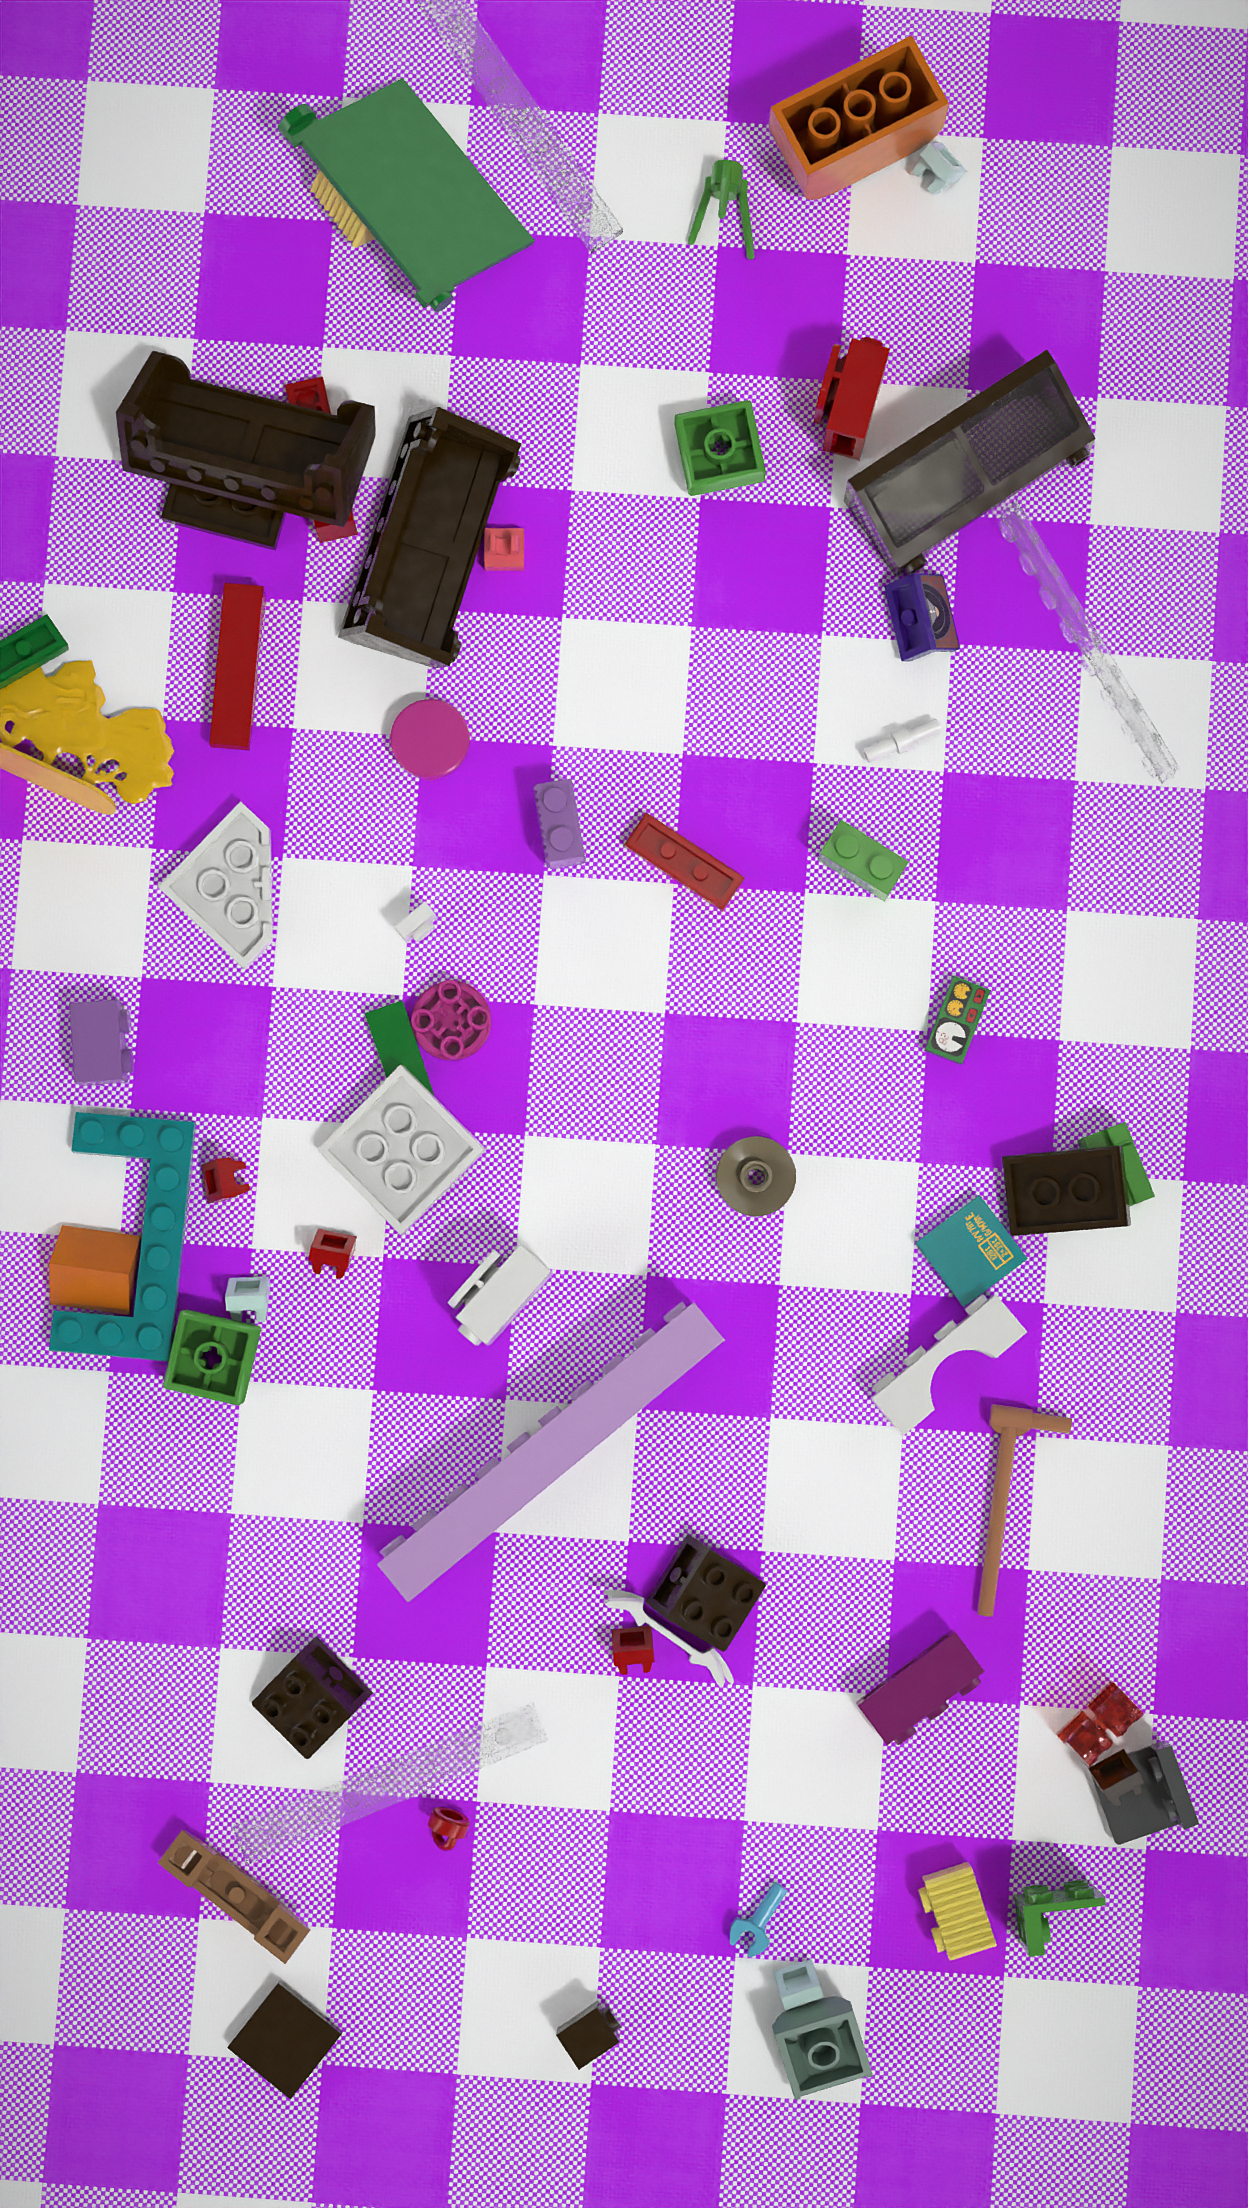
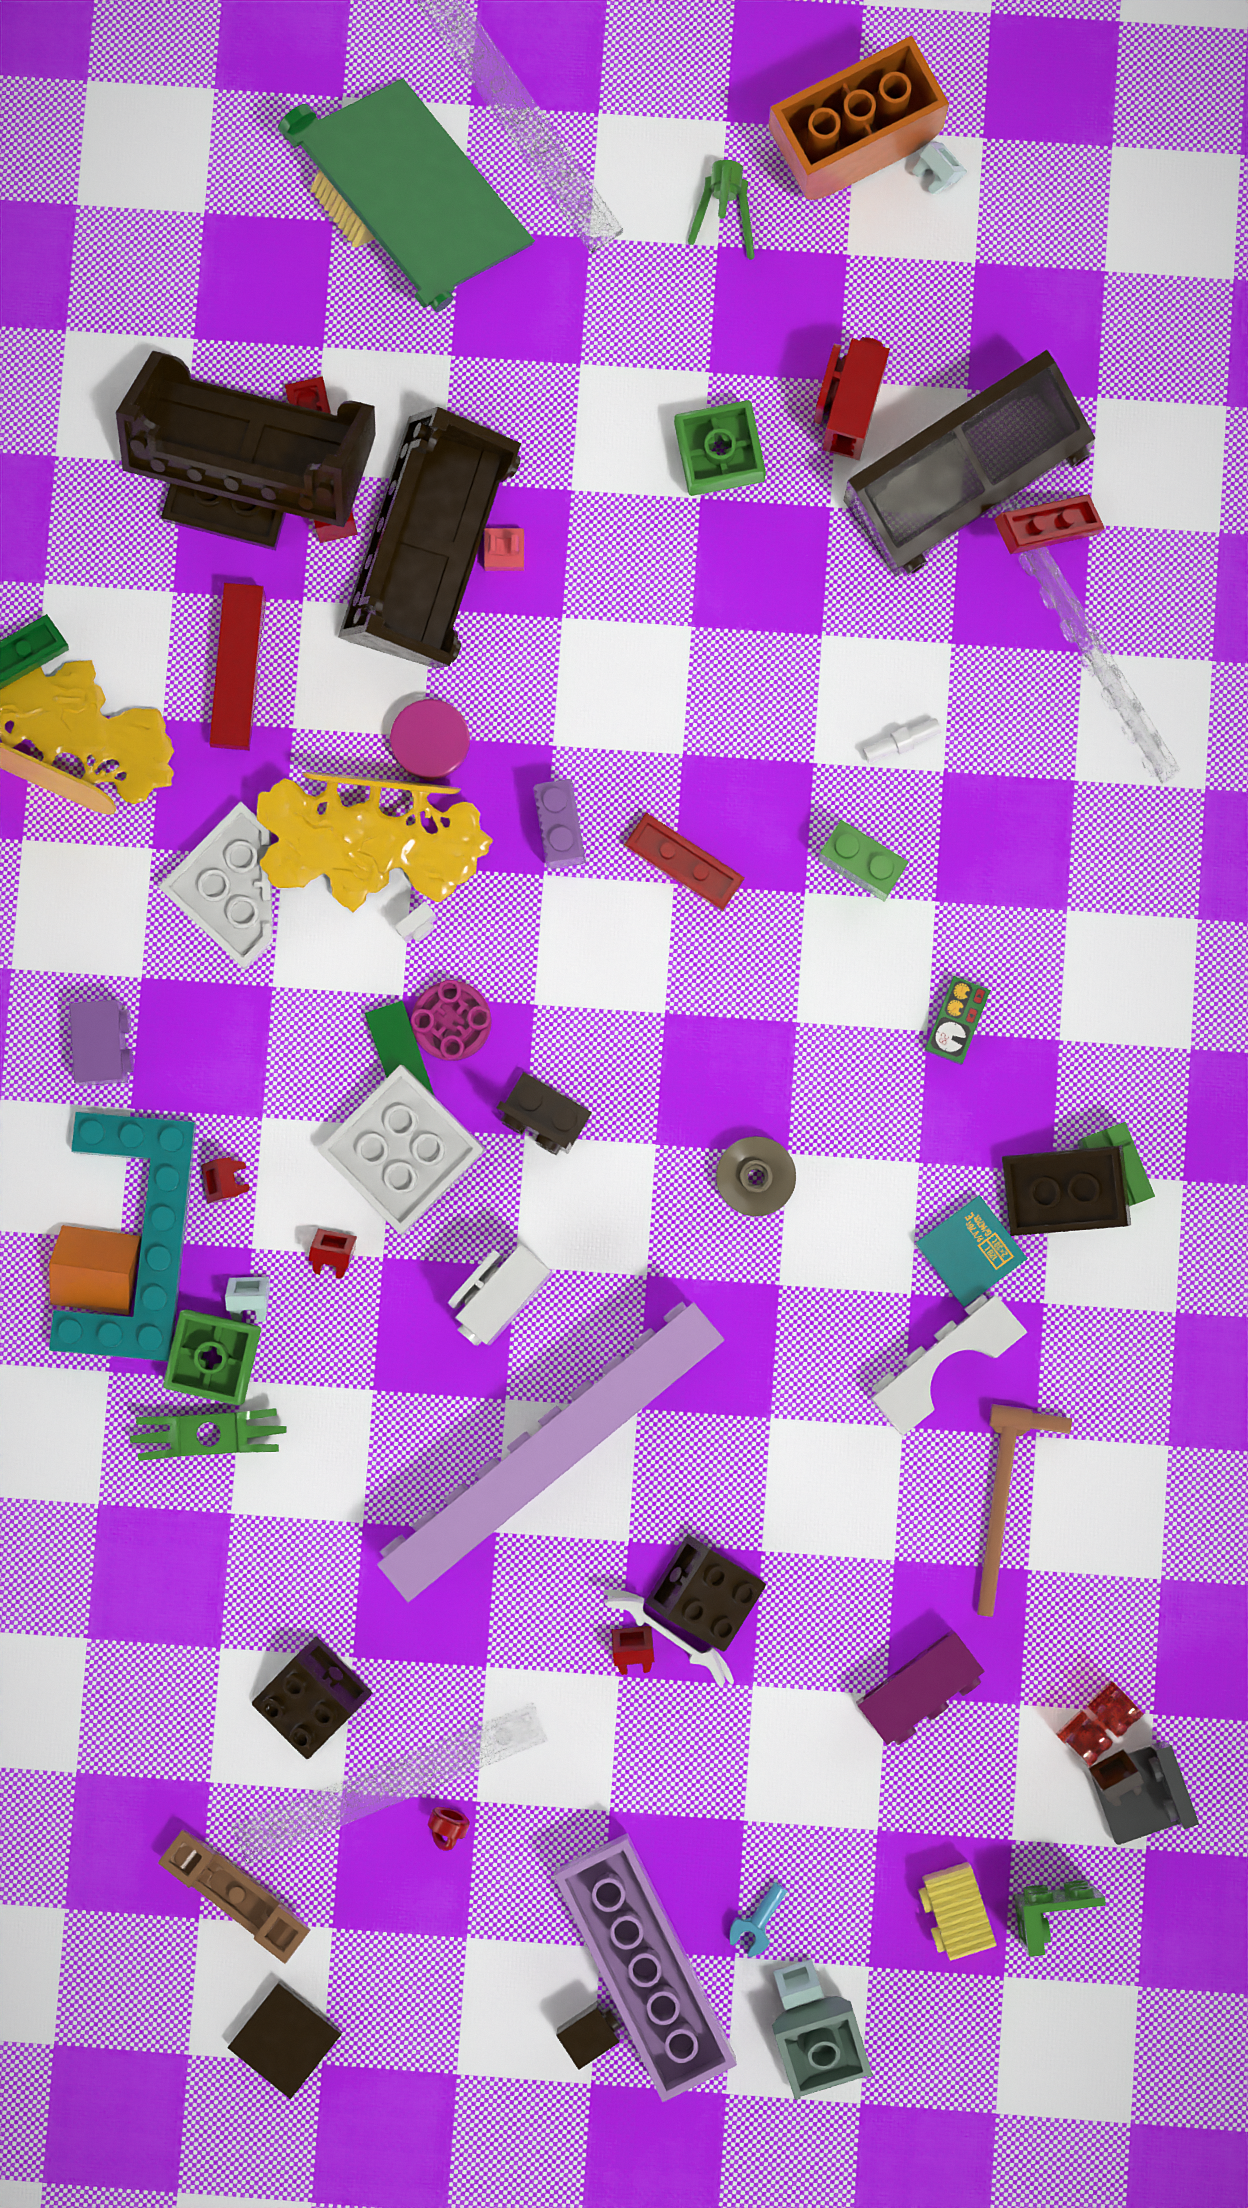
dark purple panel [884,573,960,662] -> none
none -> bright green piece [130,1408,287,1461]
none -> yellow plant [257,772,493,913]
none -> dark brown bracket [496,1072,592,1156]
none -> lavender brick [554,1833,737,2102]
none -> red tile [994,494,1105,555]

